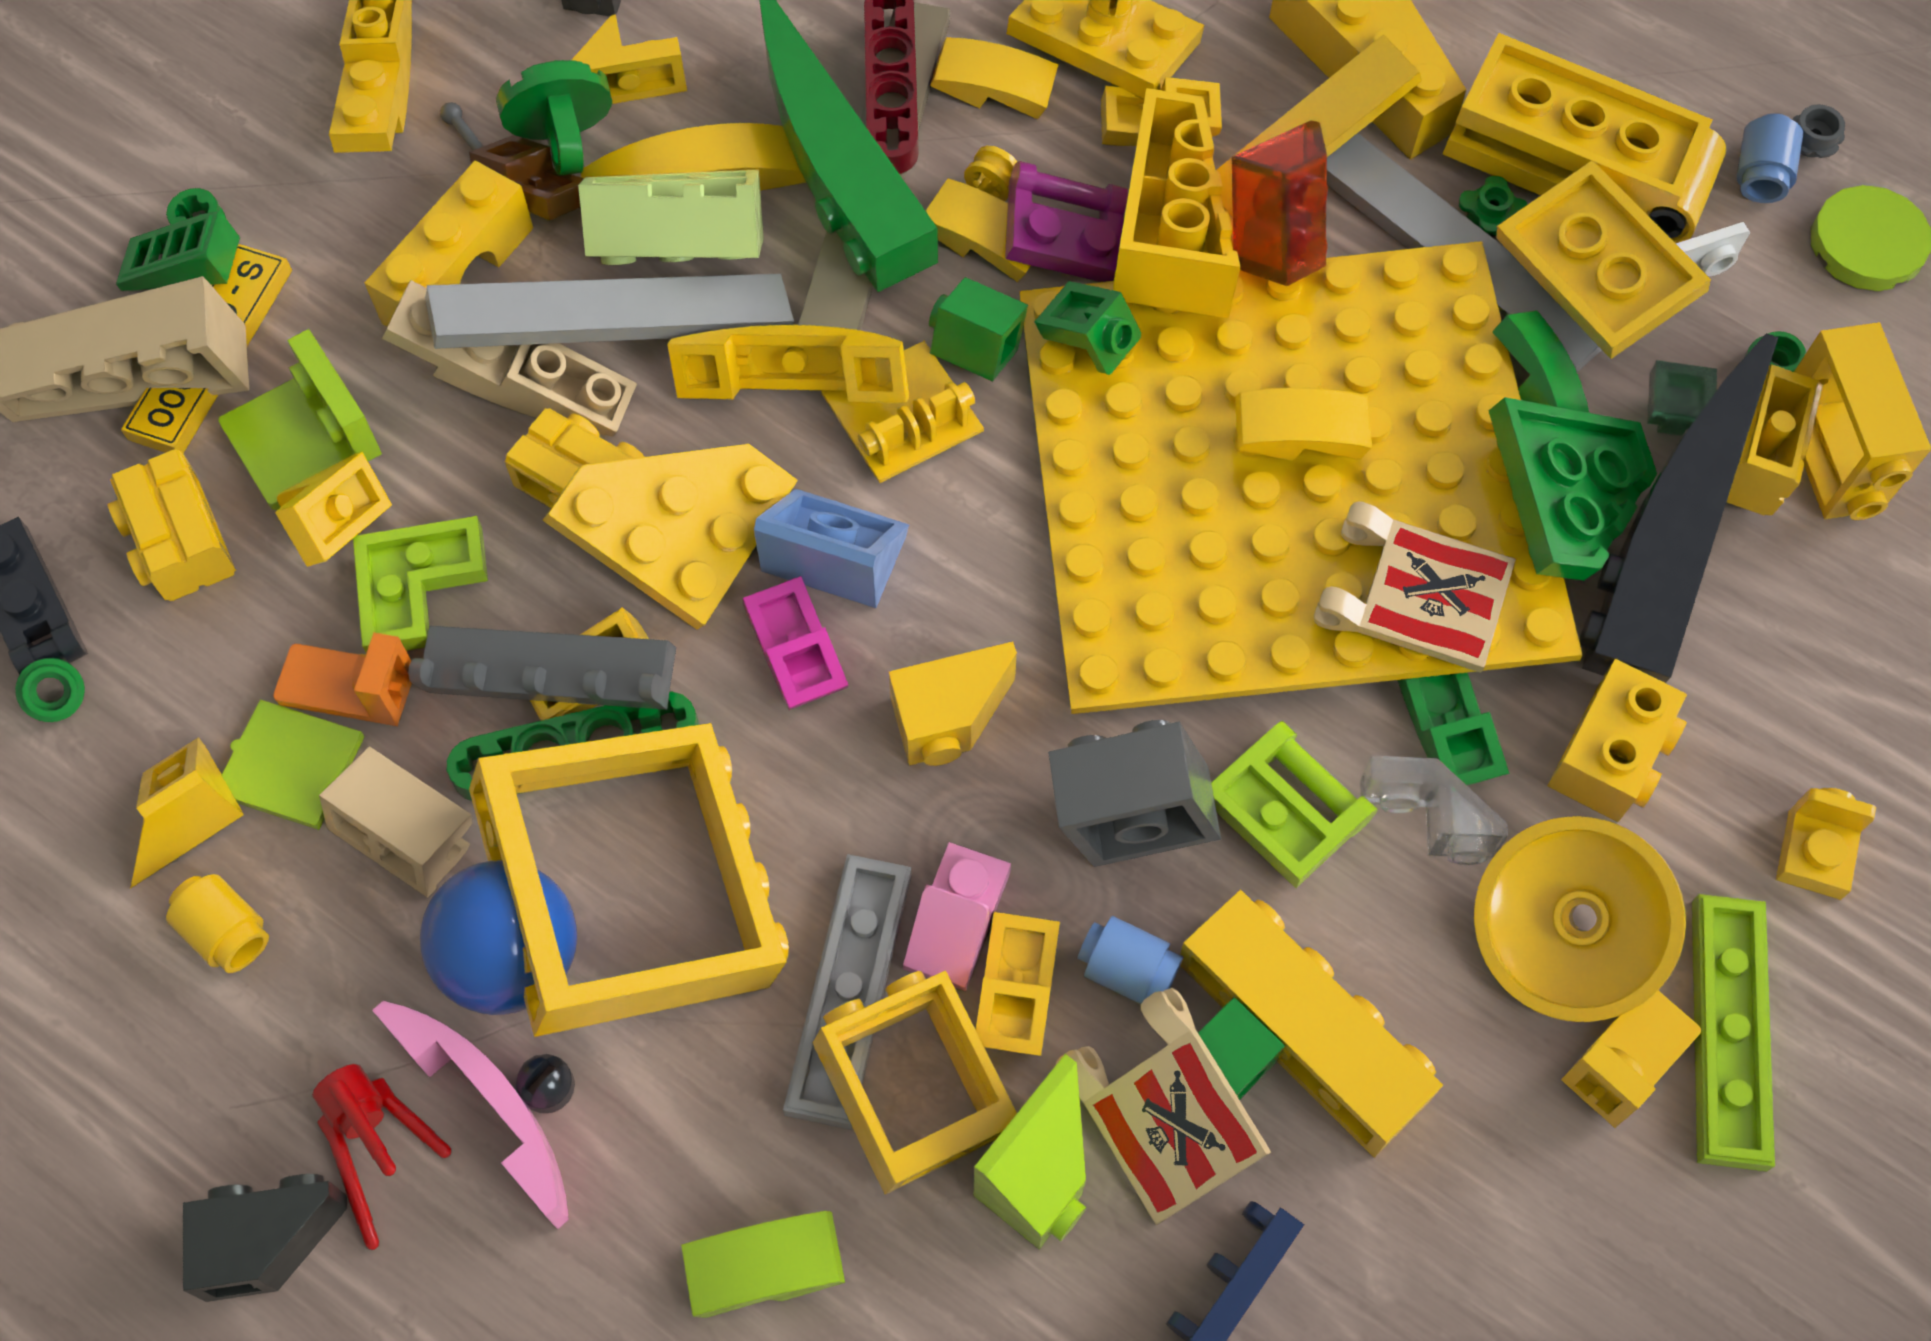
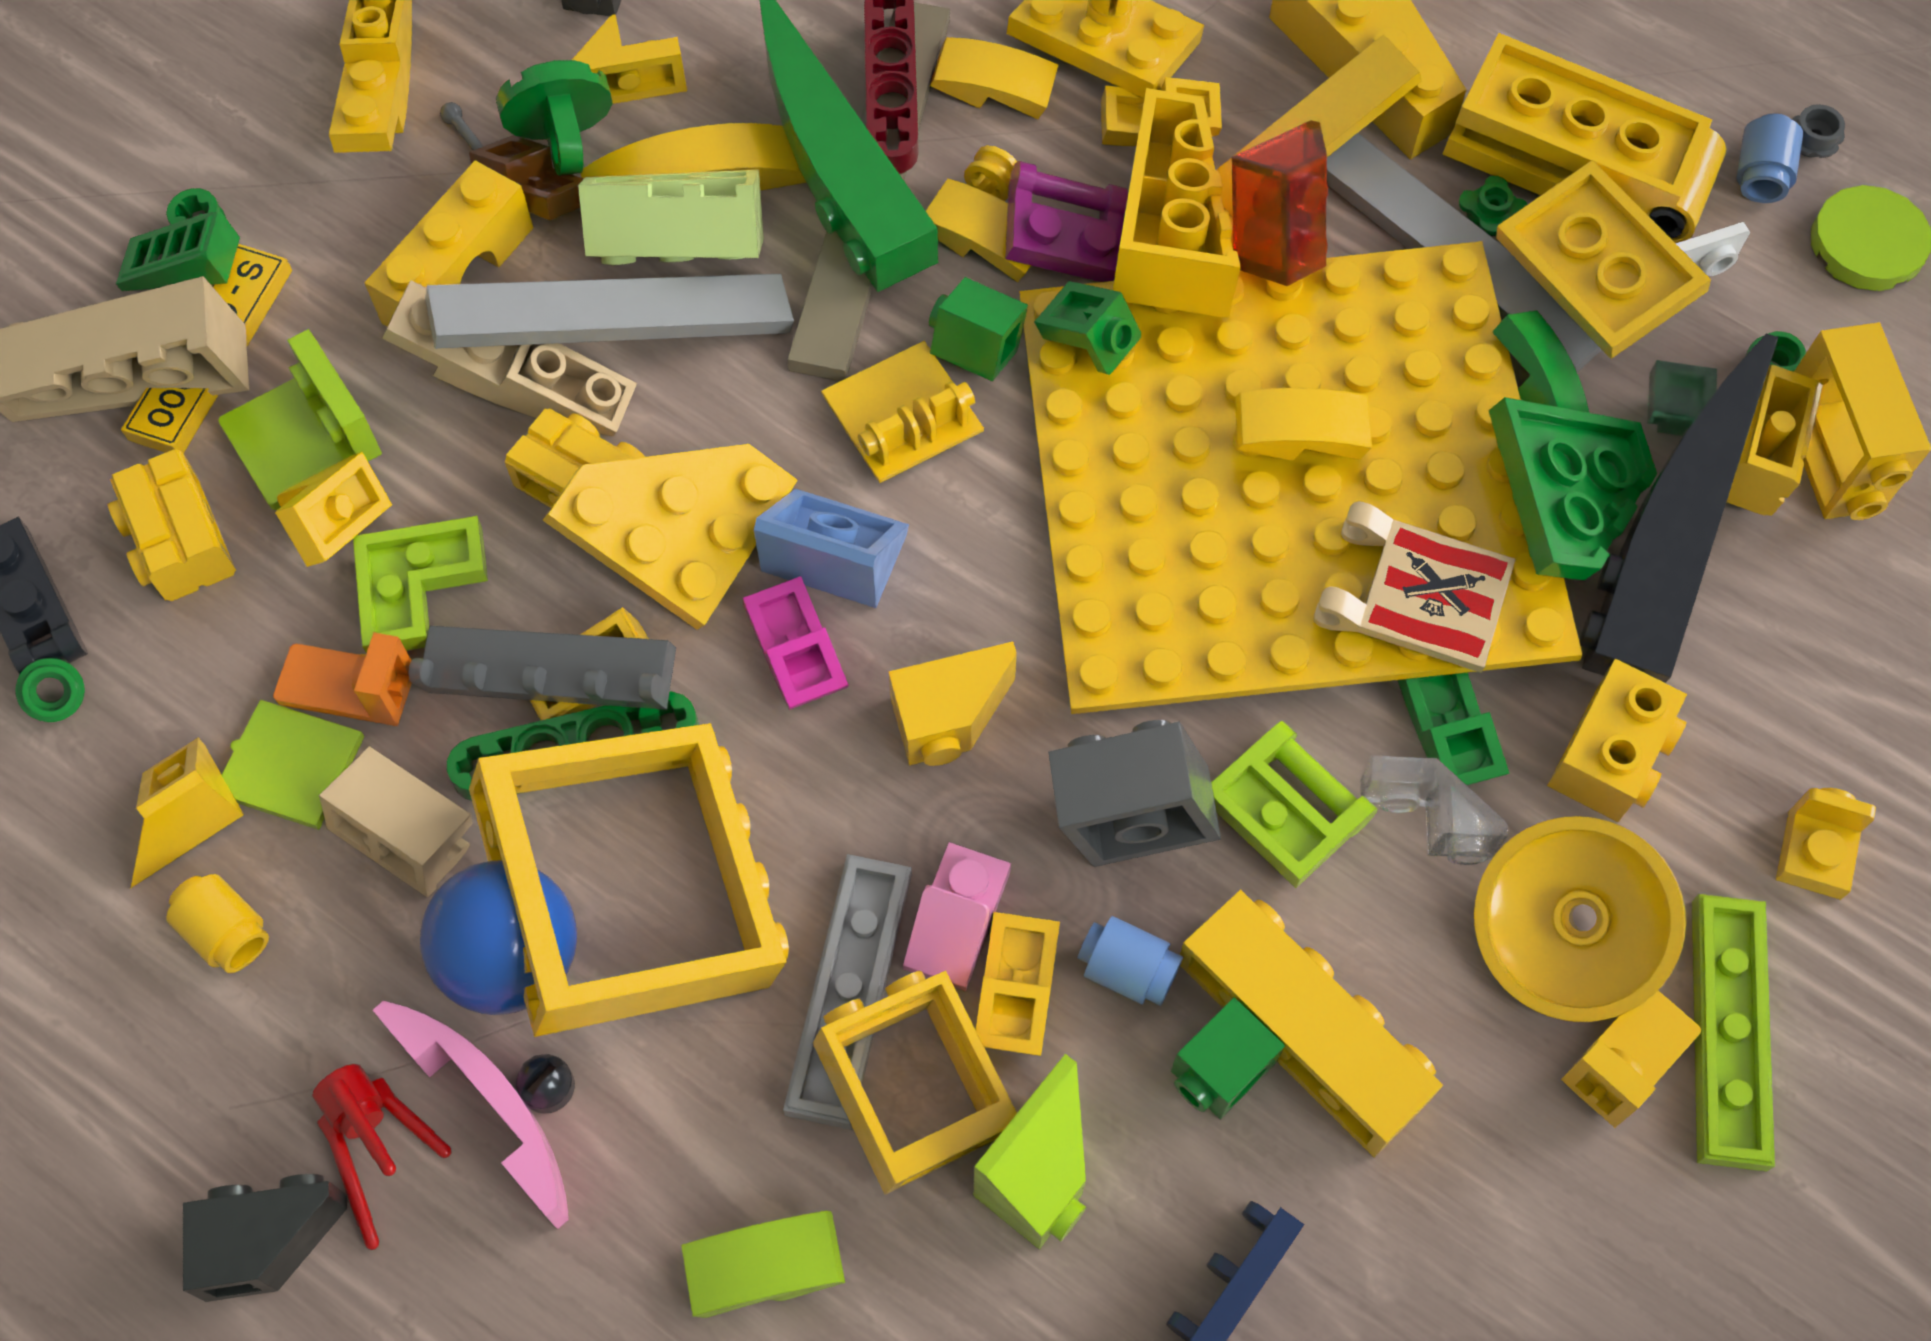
yellow slope [667,325,909,403] -> none
flag [1056,988,1271,1225] -> none

